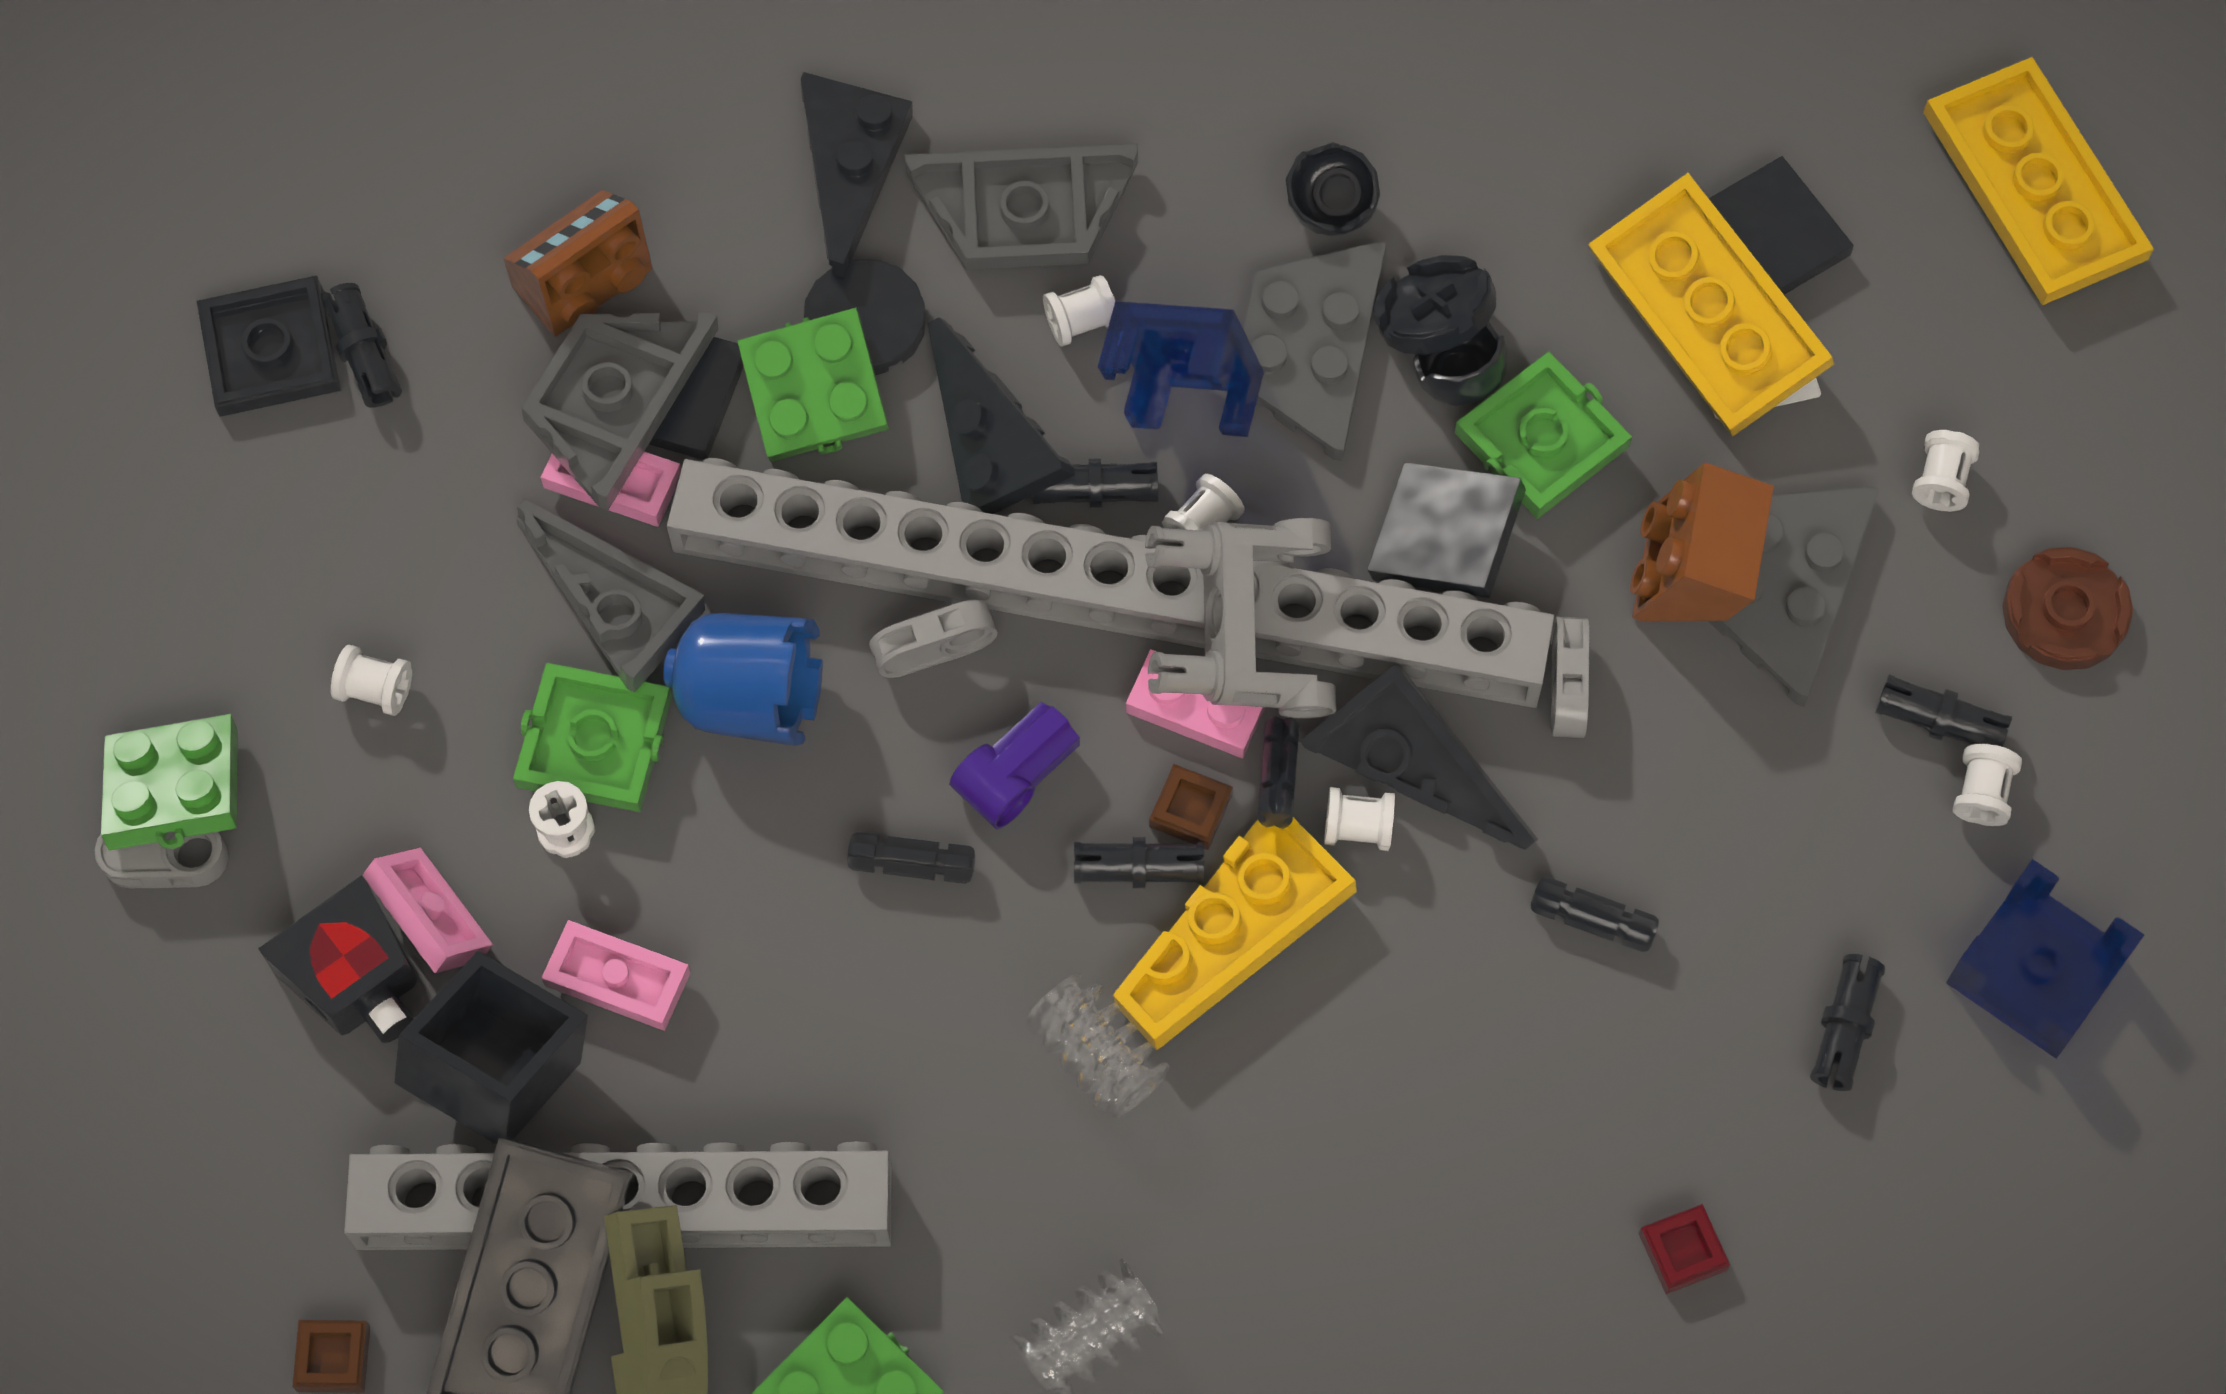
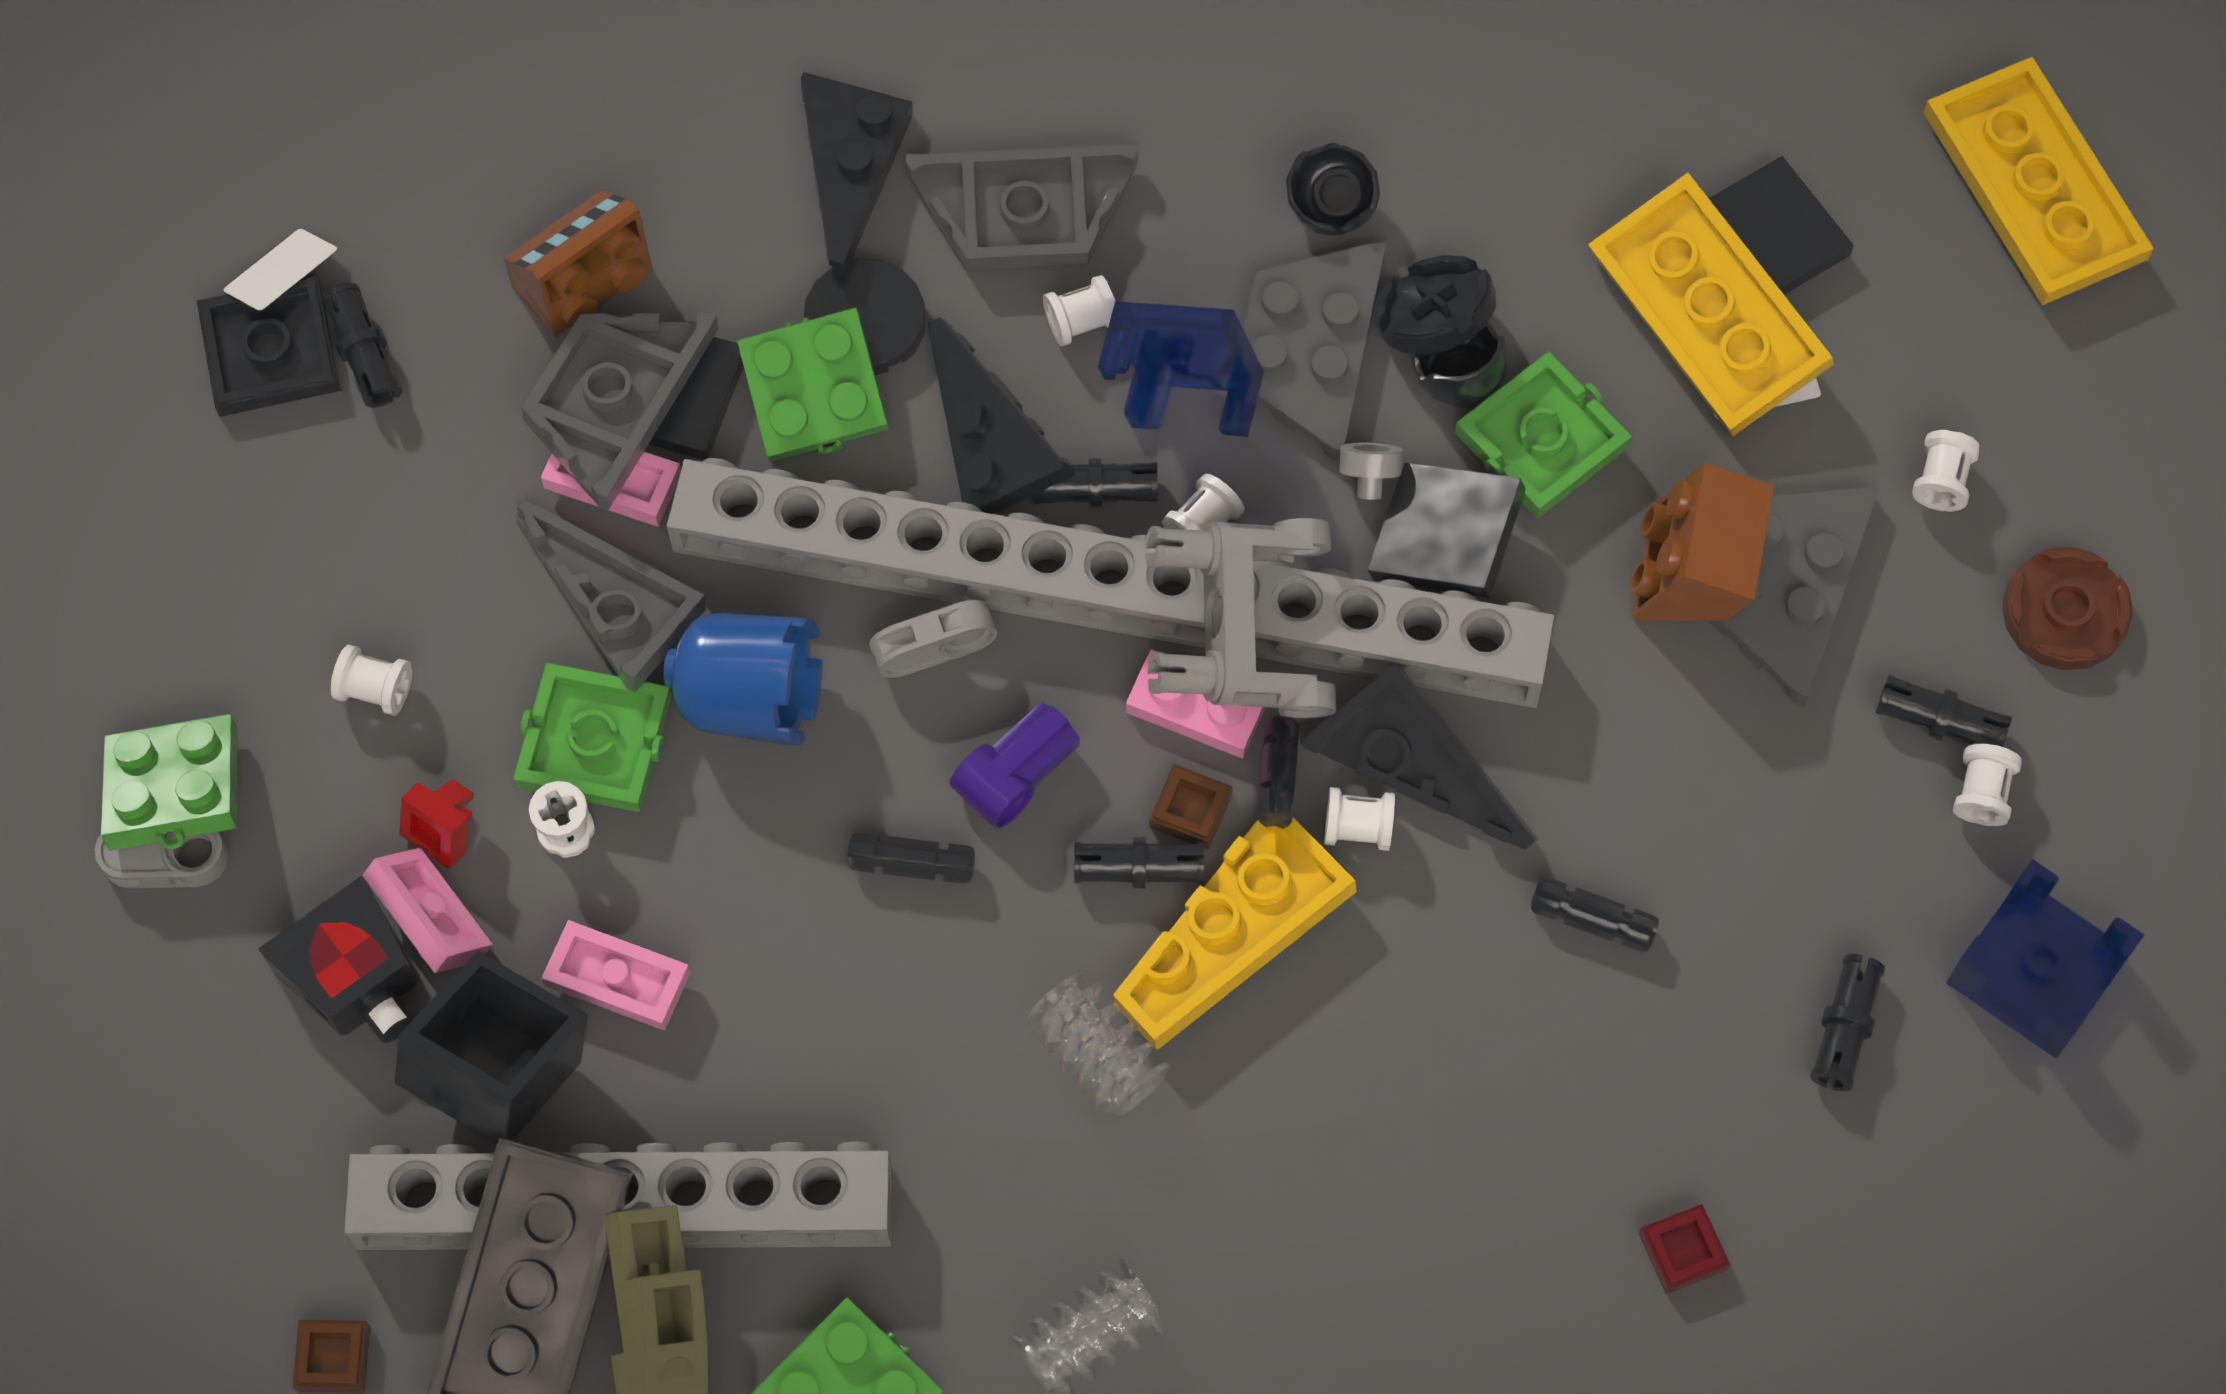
light grey piece [1551,617,1589,738] -> none
none -> white sticker [224,229,337,310]
none -> red tile [399,779,474,869]
none -> light grey tile [1339,442,1403,500]

